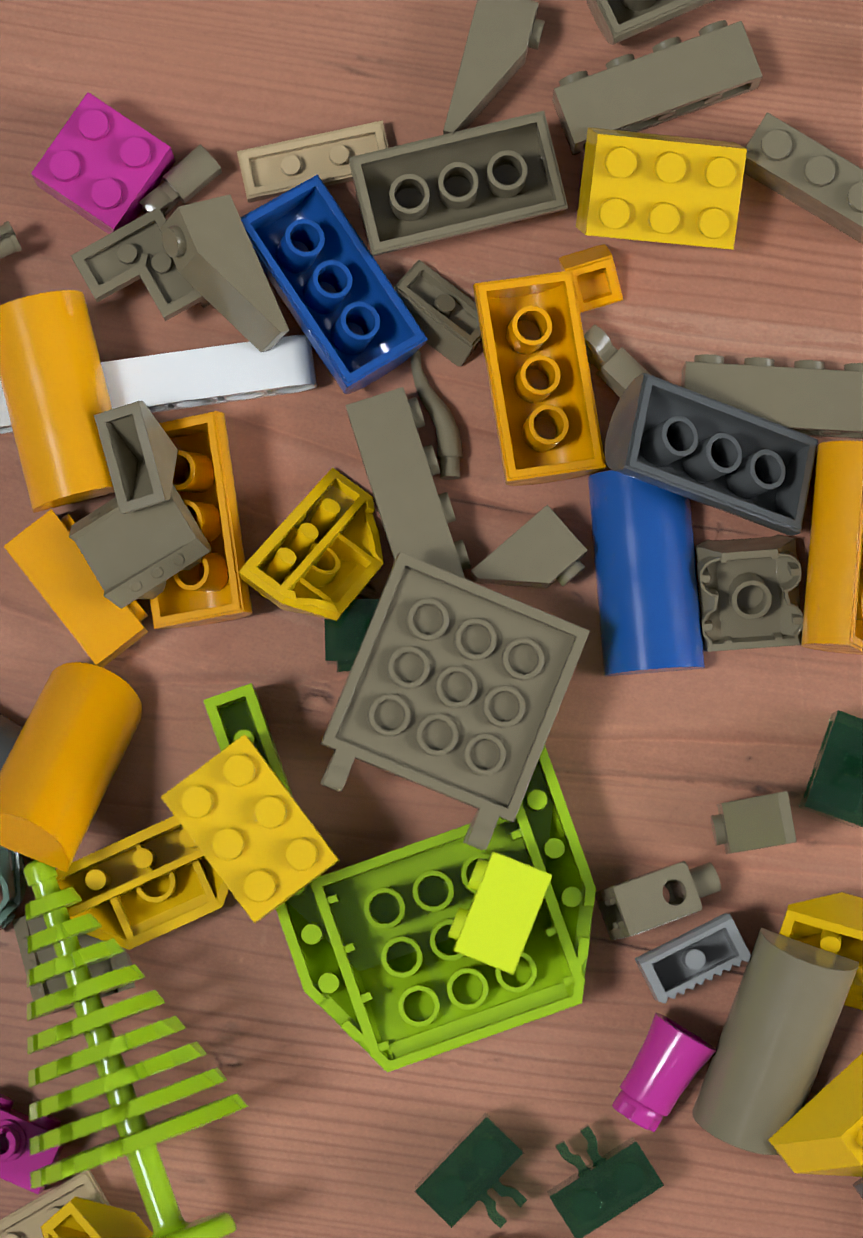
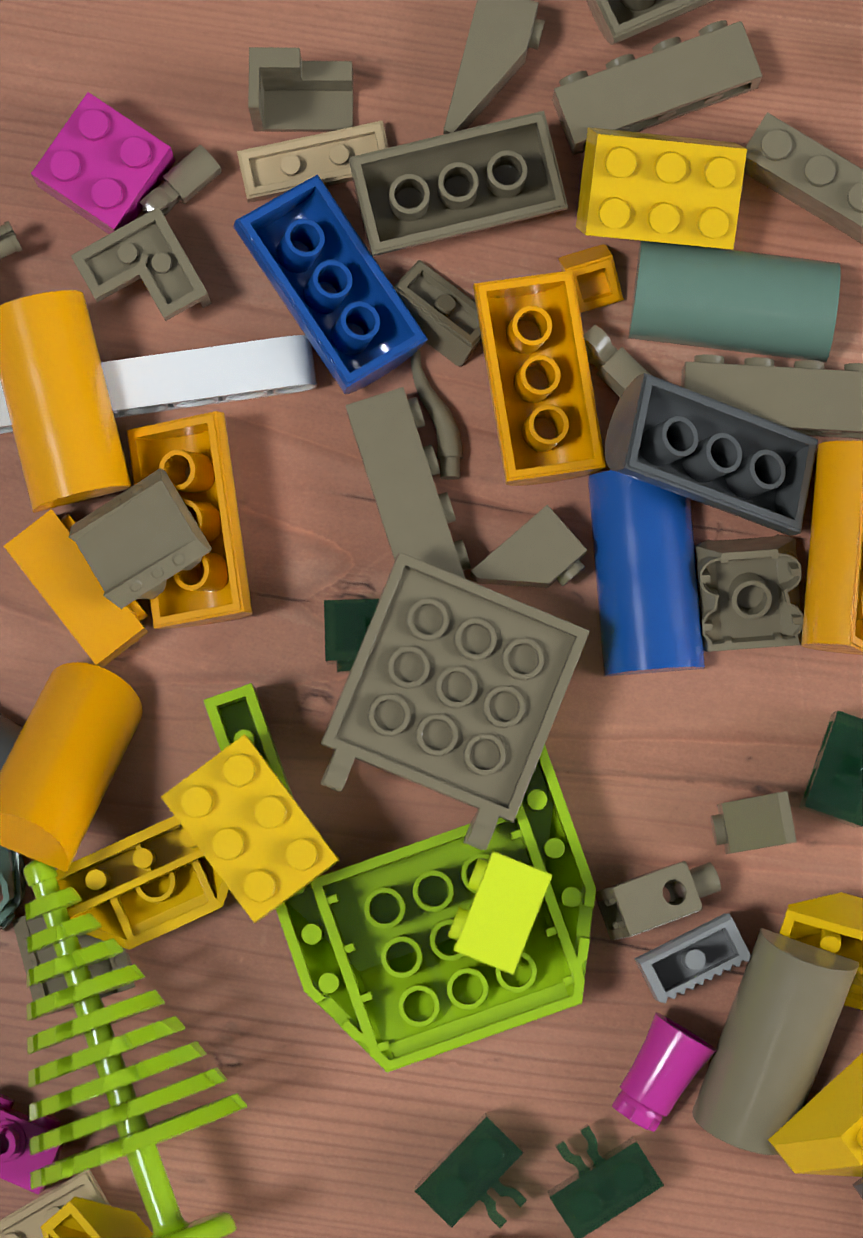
dark tan slope [94,401,178,514] -> none
dark tan slope [160,194,289,352] -> none
yellow wedge [239,467,384,621] -> none
none -> dark tan panel [248,47,353,132]
none -> sand green brick [628,241,841,363]

